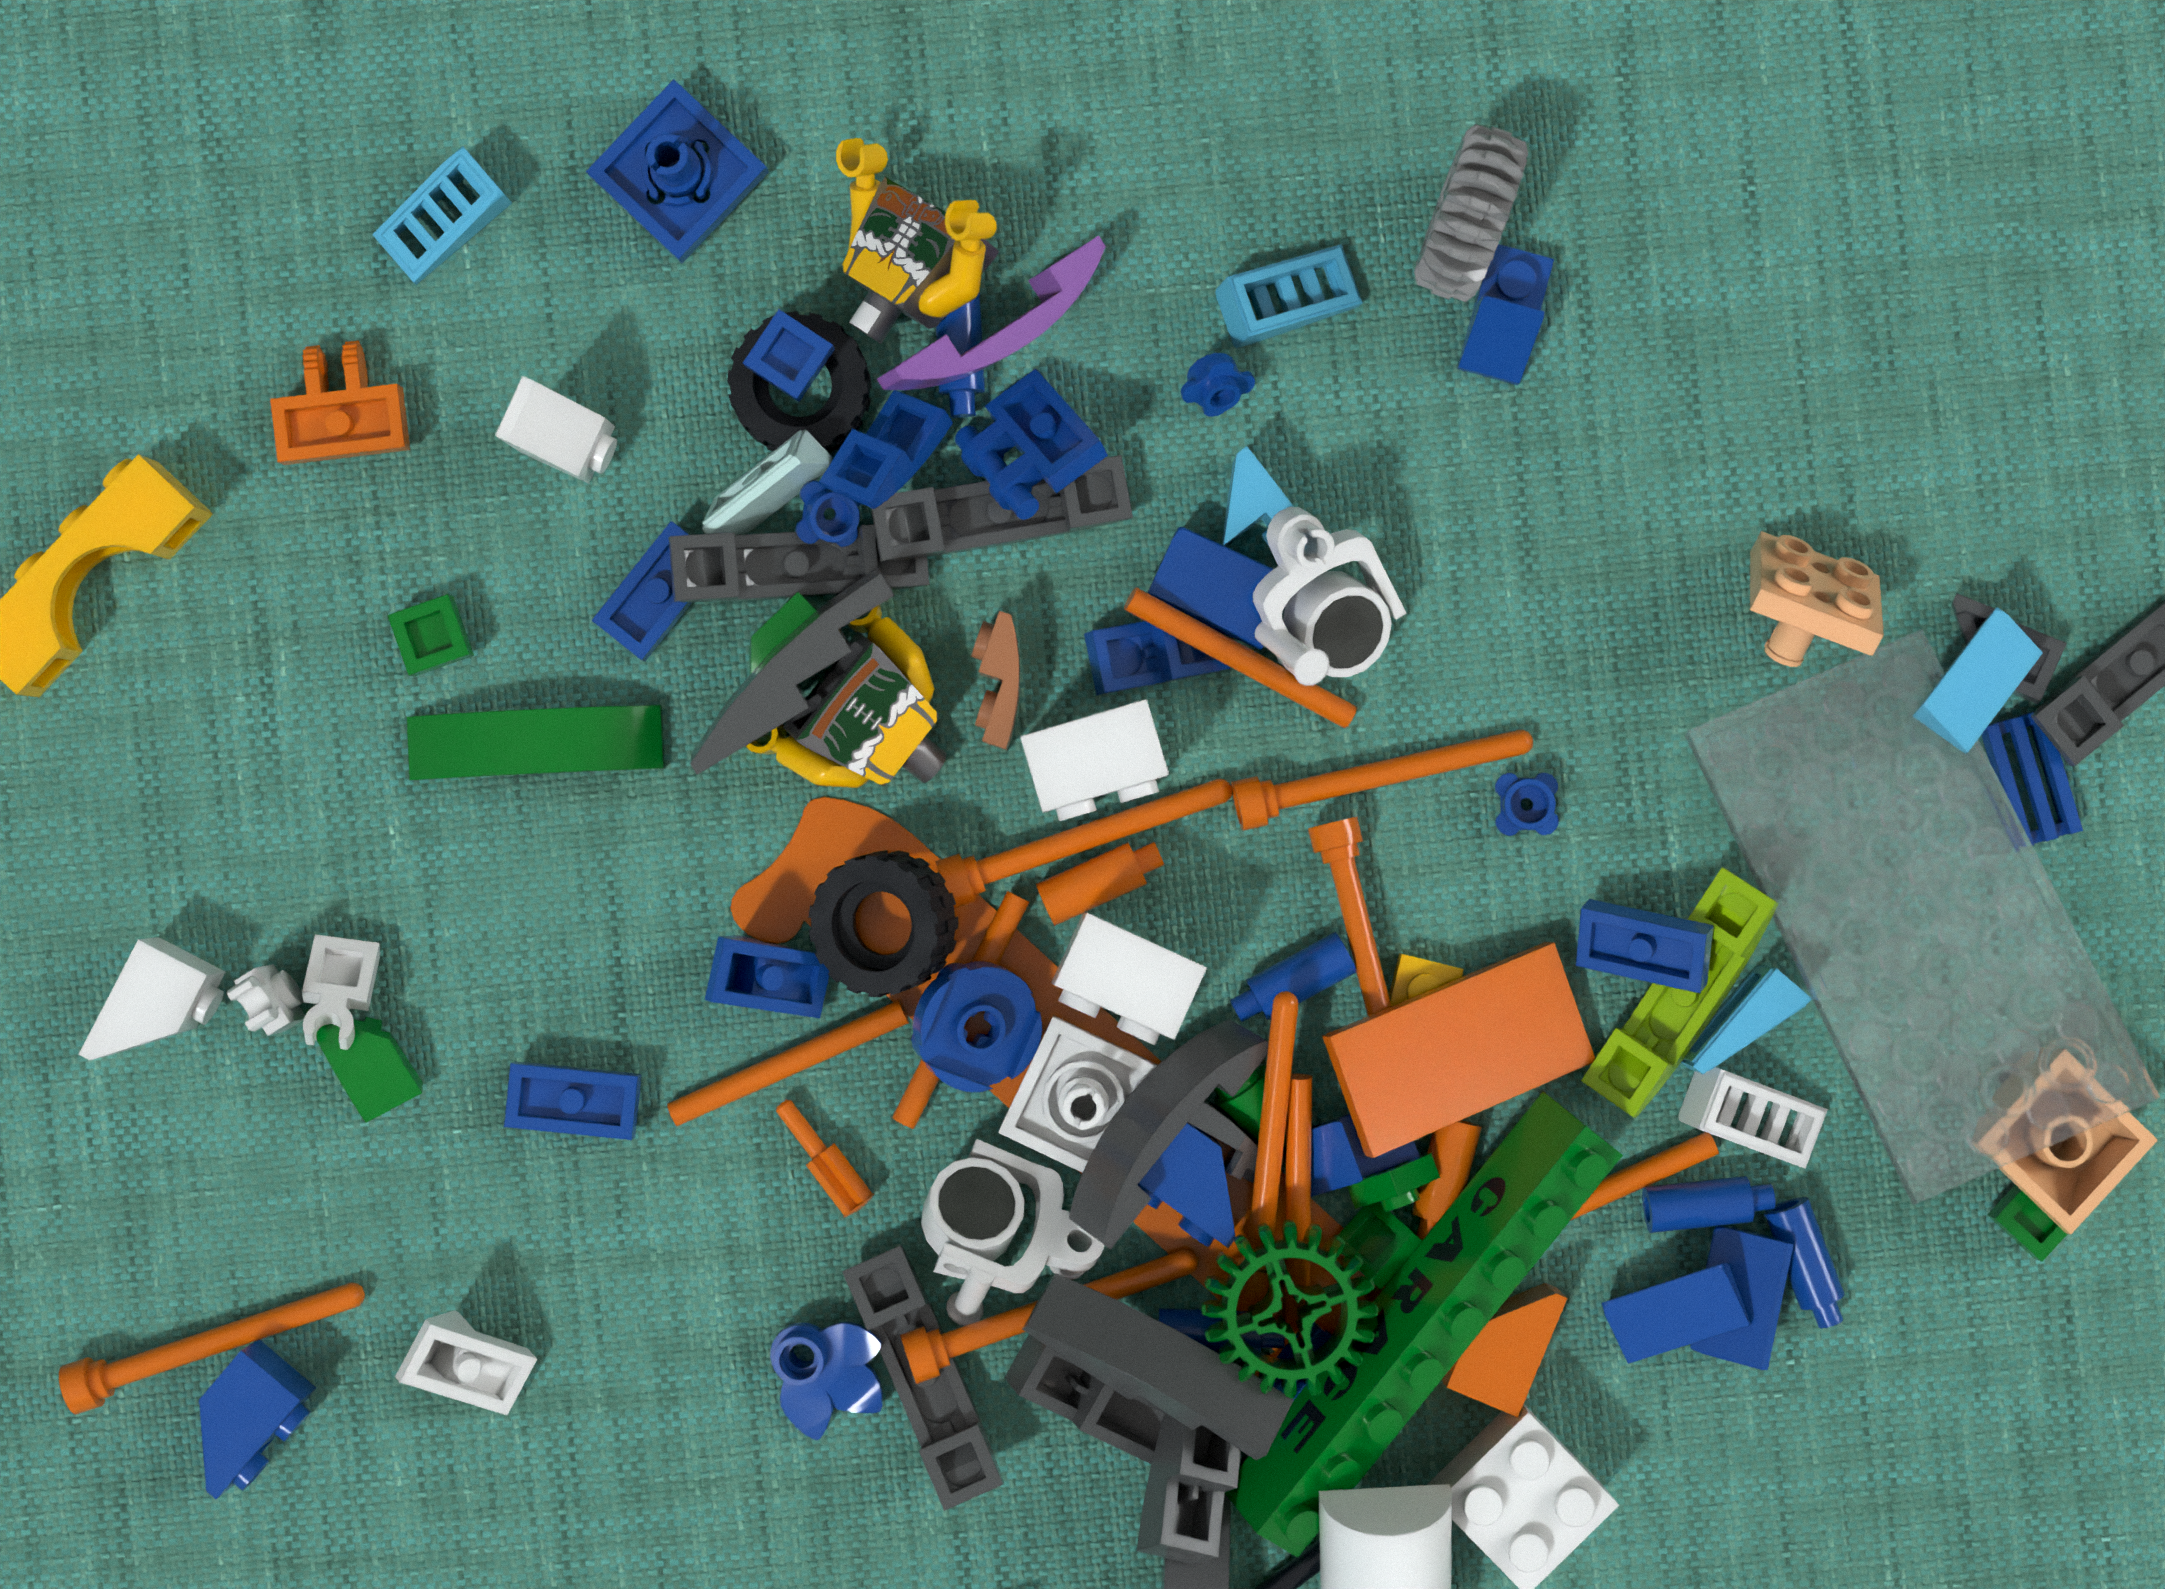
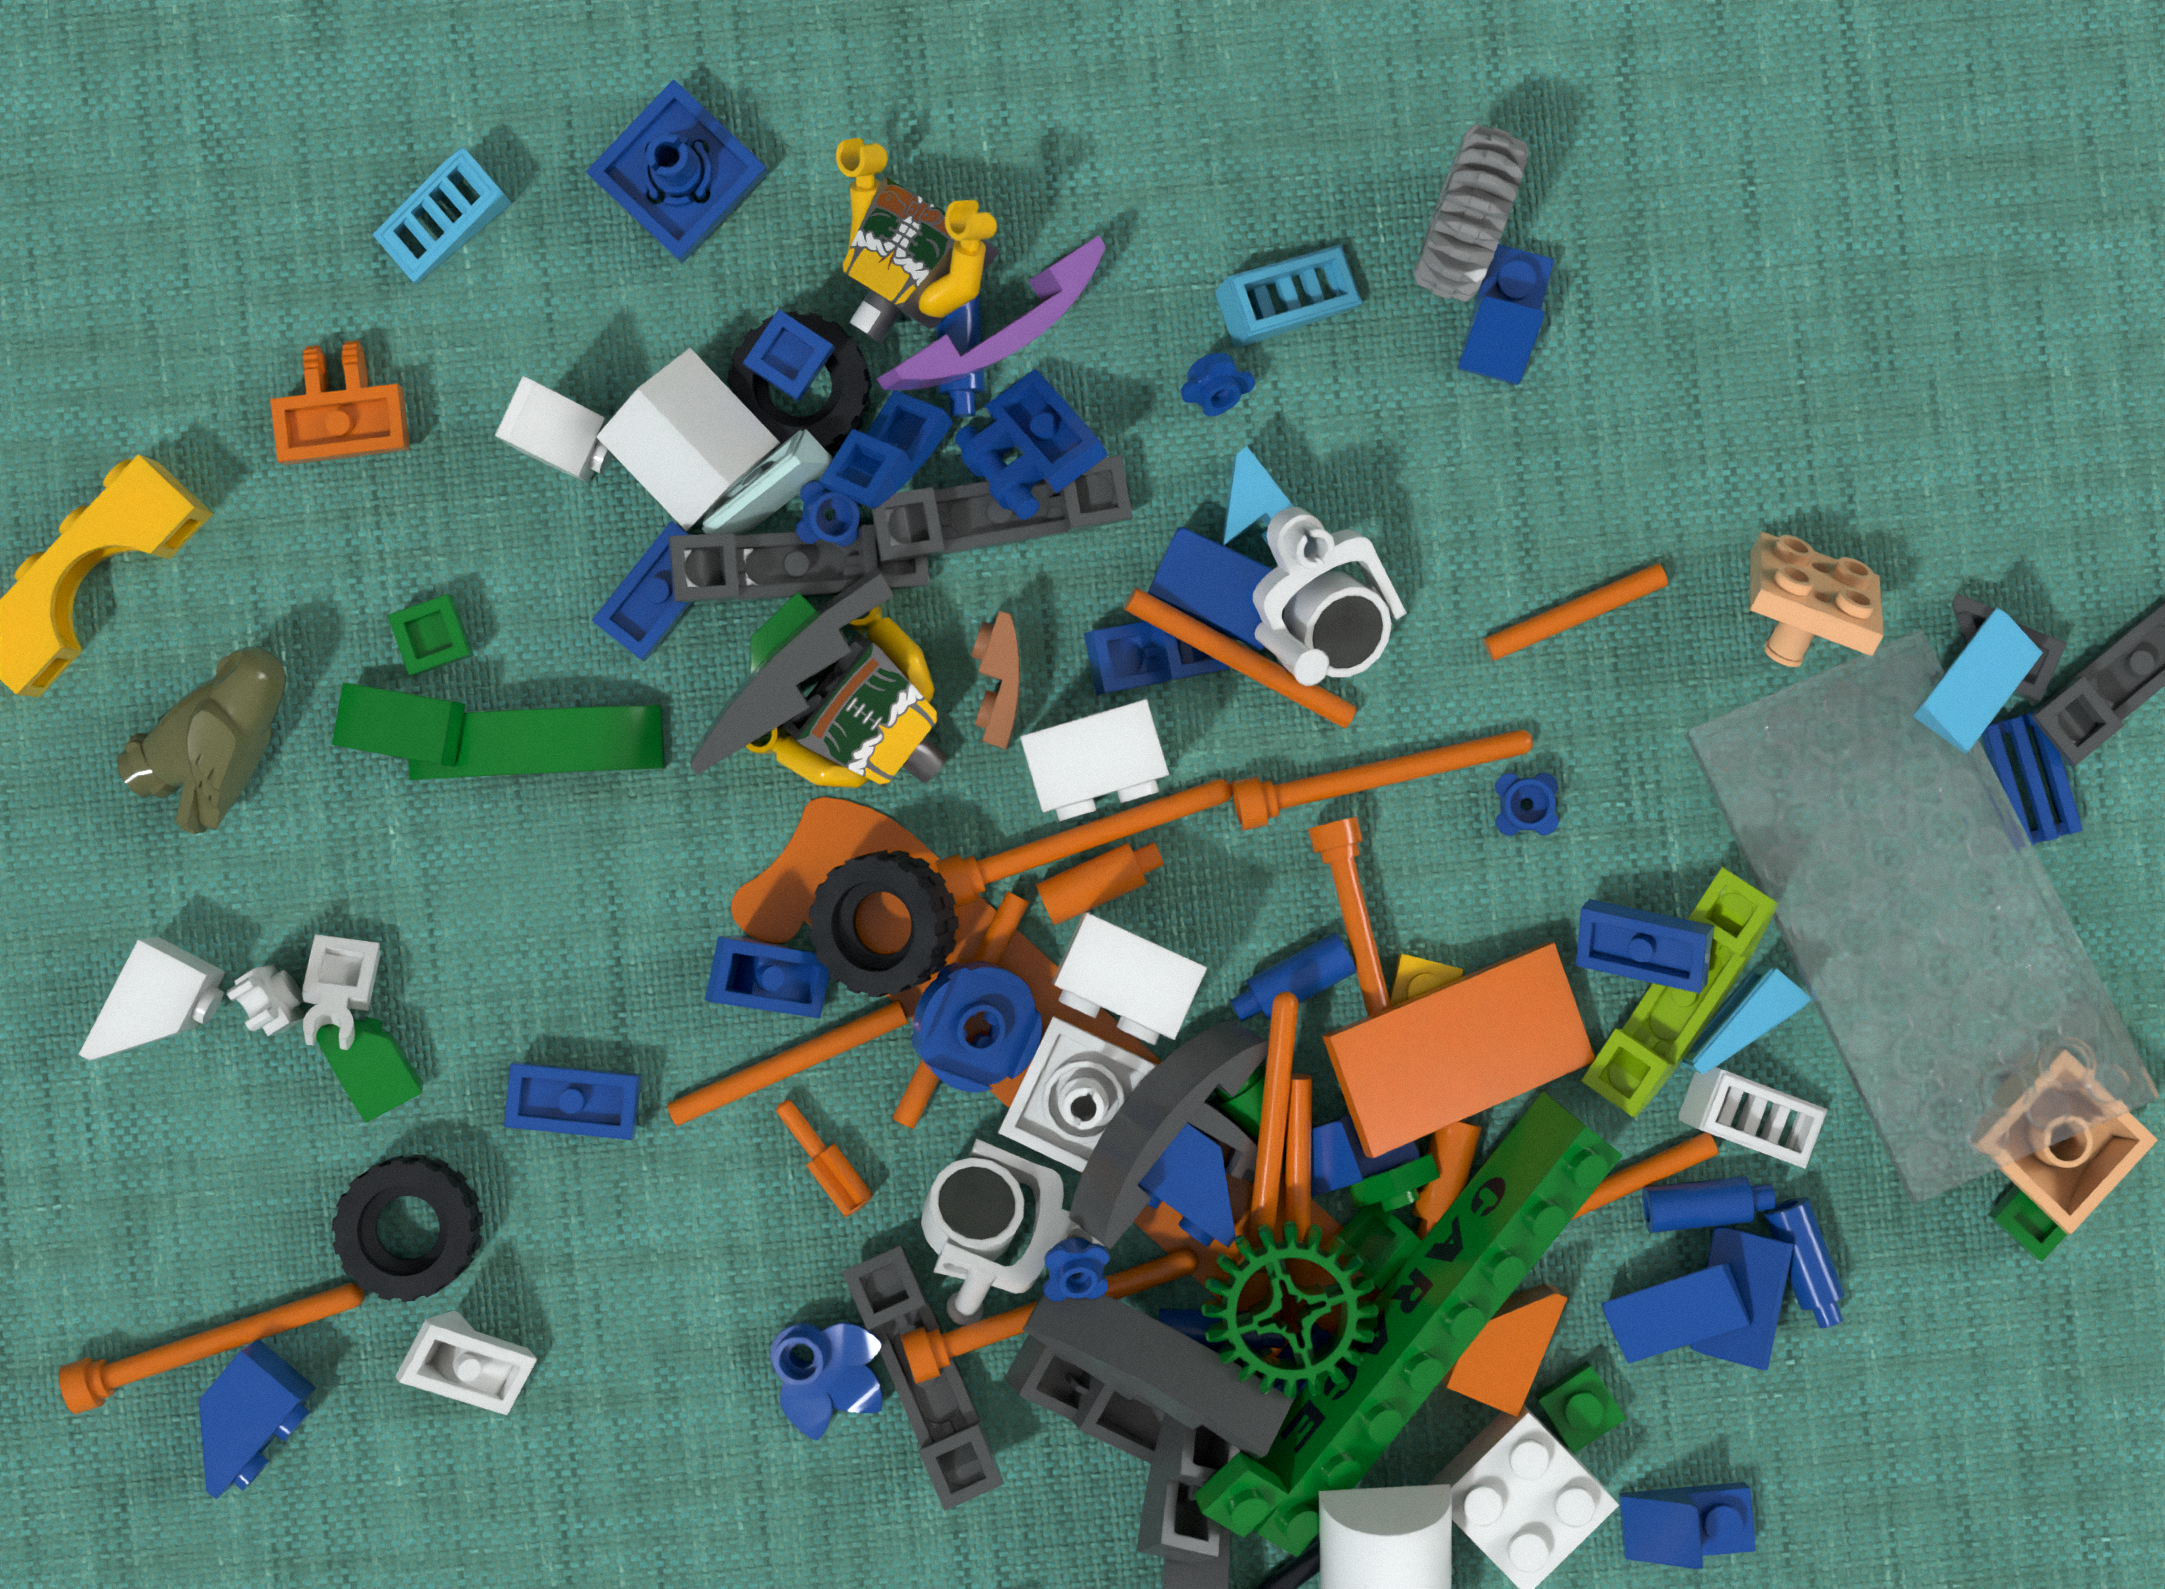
none -> olive animal [117,647,287,834]
none -> black tyre [331,1154,484,1302]
none -> green tile [332,682,465,767]
none -> white slope [596,348,780,531]
none -> blue plate [1043,1238,1109,1302]
none -> green plate [1194,1452,1289,1538]
none -> orange bar [1483,563,1668,661]
none -> green plate [1534,1361,1626,1454]
none -> blue slope [1619,1482,1756,1569]

